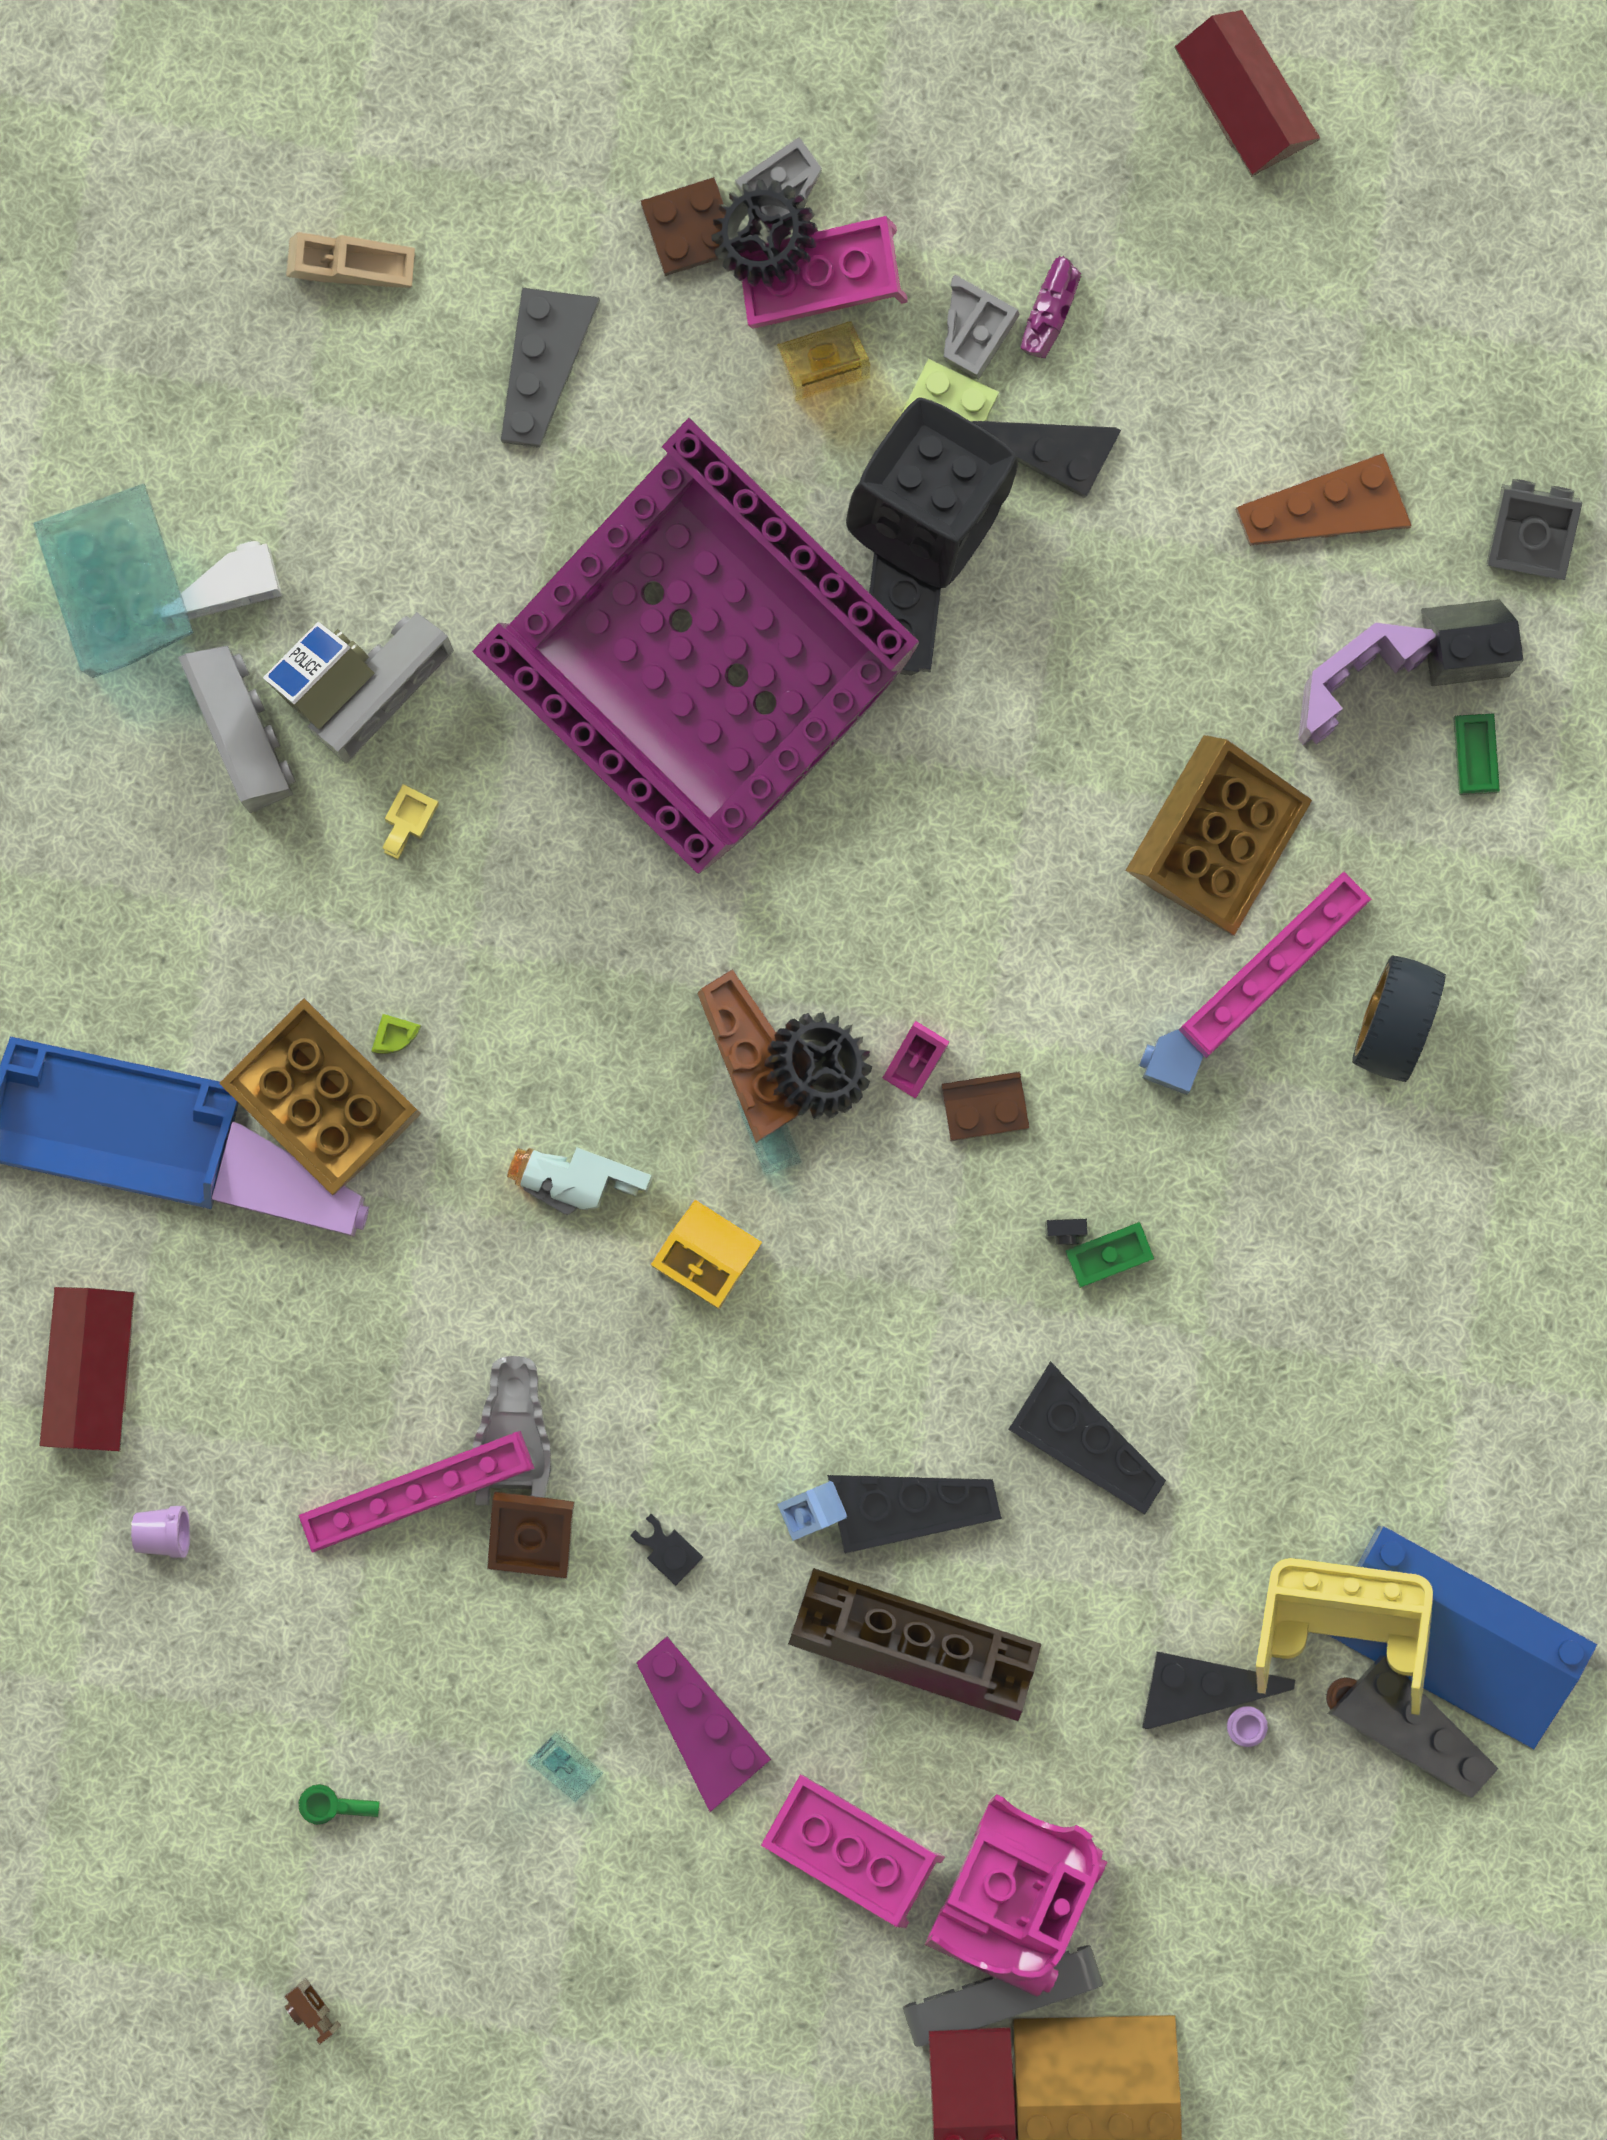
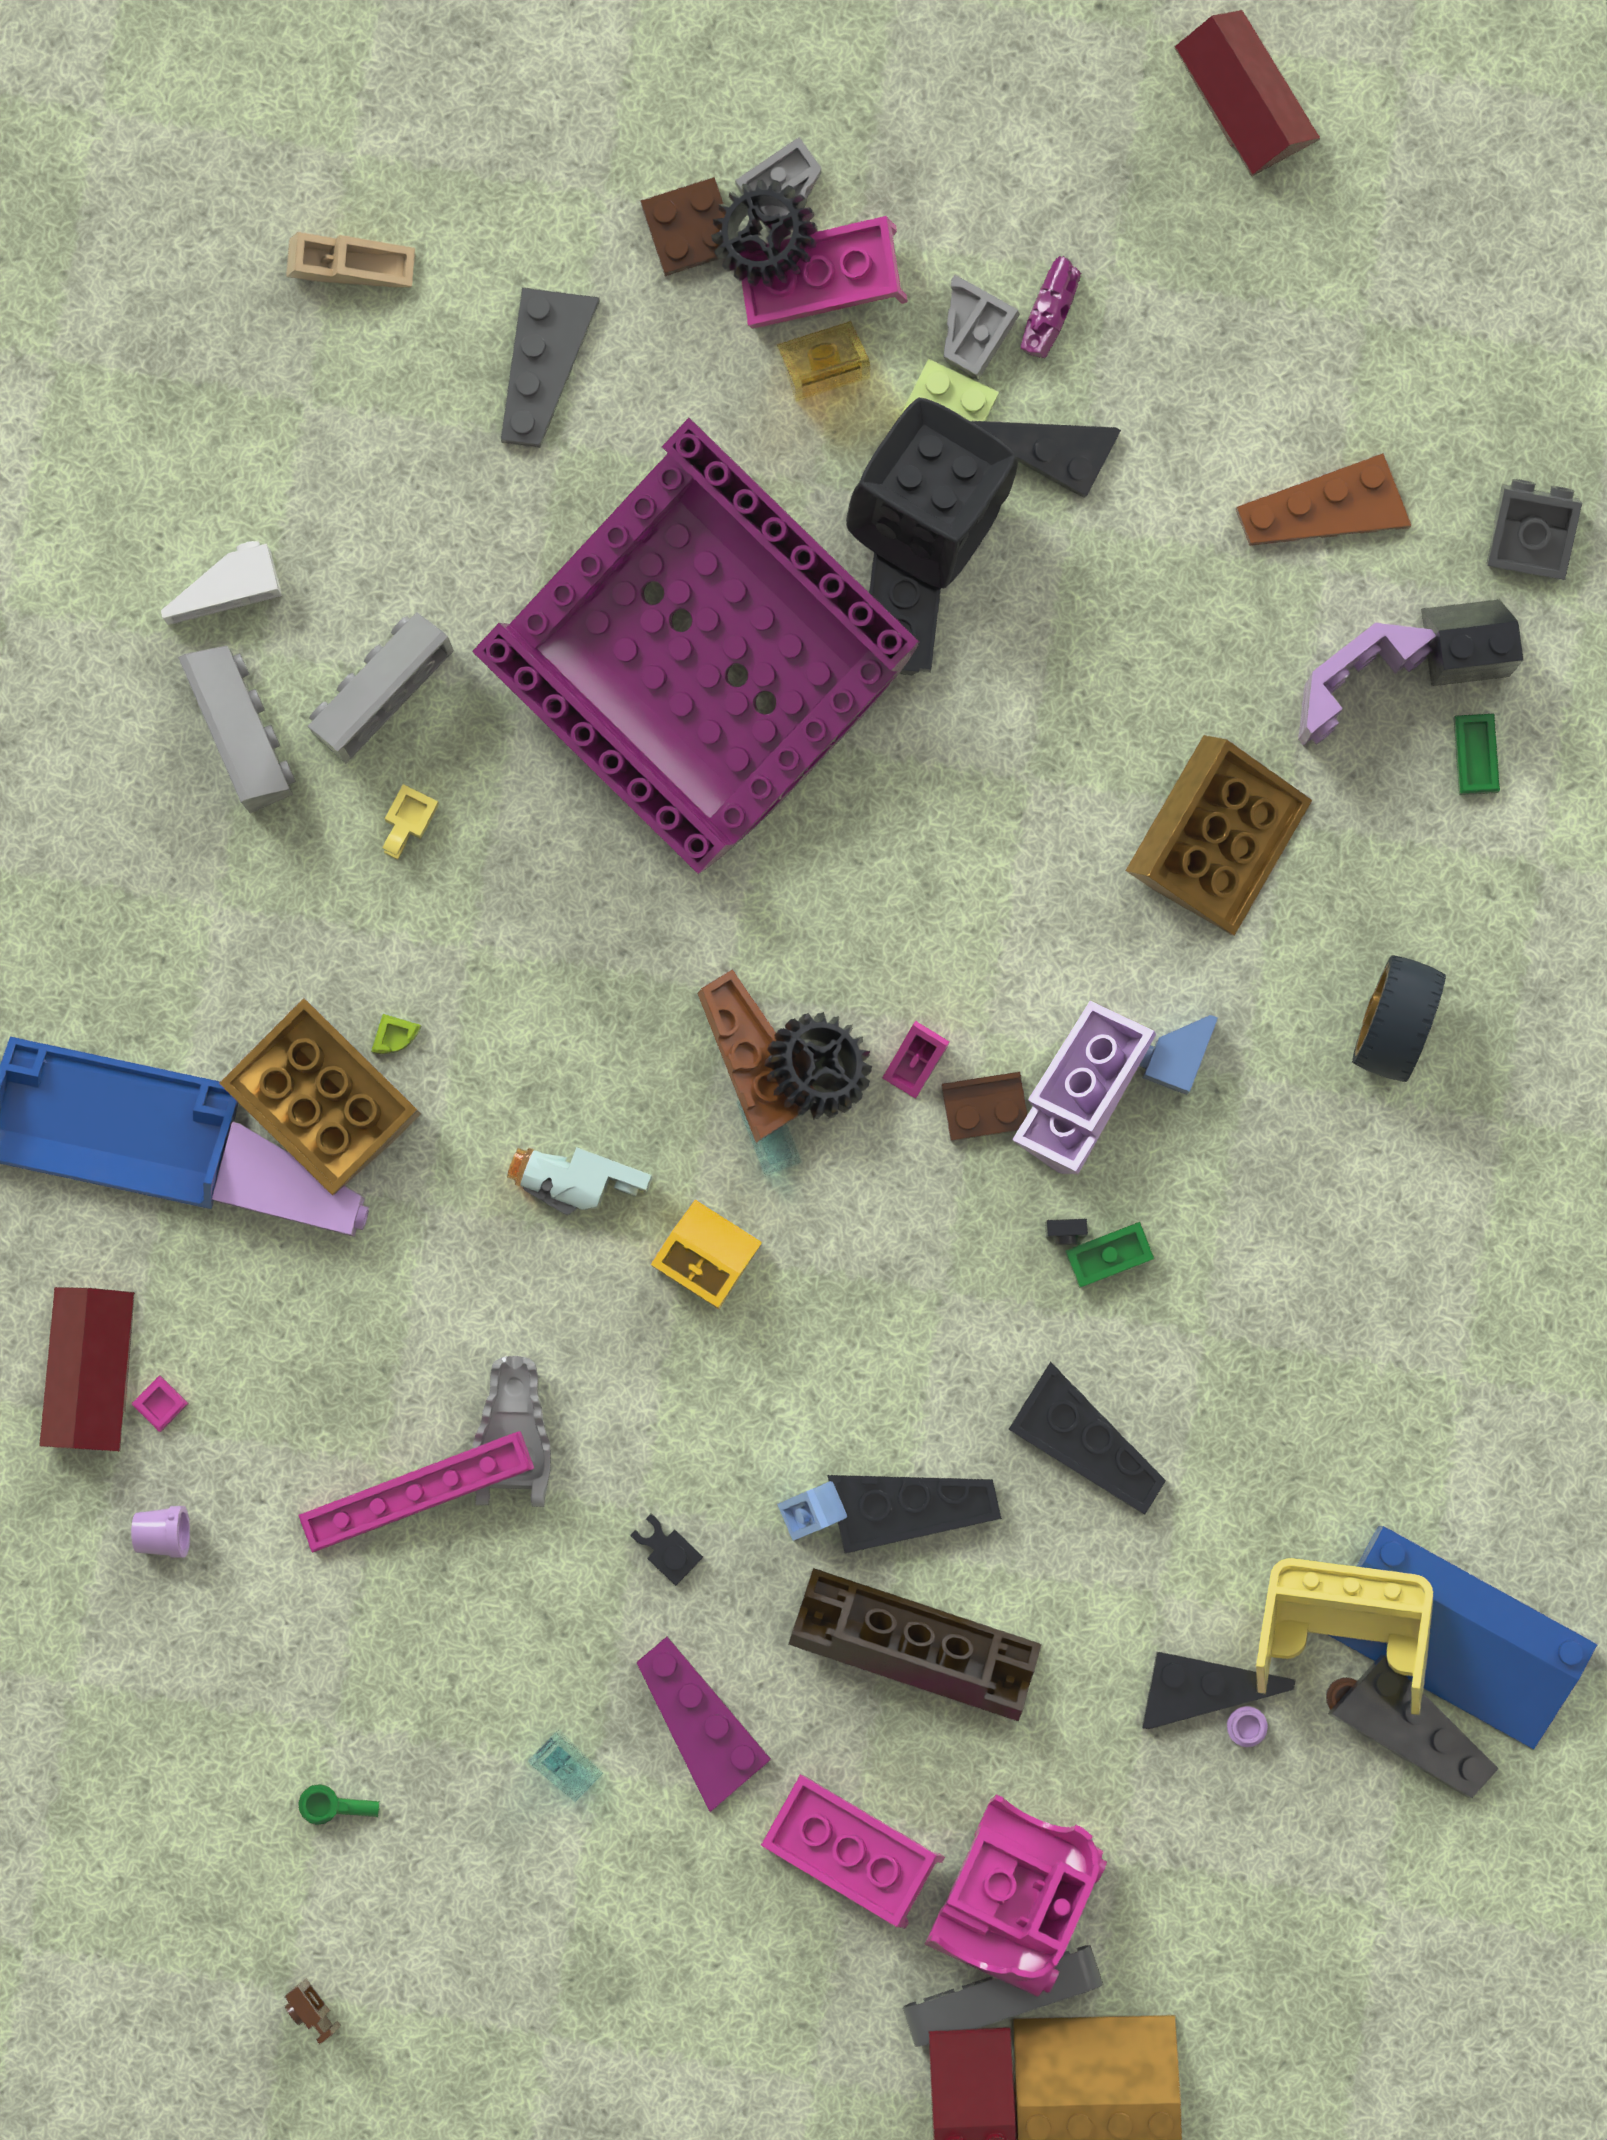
clear light blue slope [33,483,194,678] -> none
piece [263,622,375,729] -> none
reddish brown plate [487,1492,575,1579] -> none
dark pink tile [1179,871,1372,1058] -> none
none -> dark pink tile [131,1375,189,1432]
none -> lavender slope [1012,1001,1156,1174]

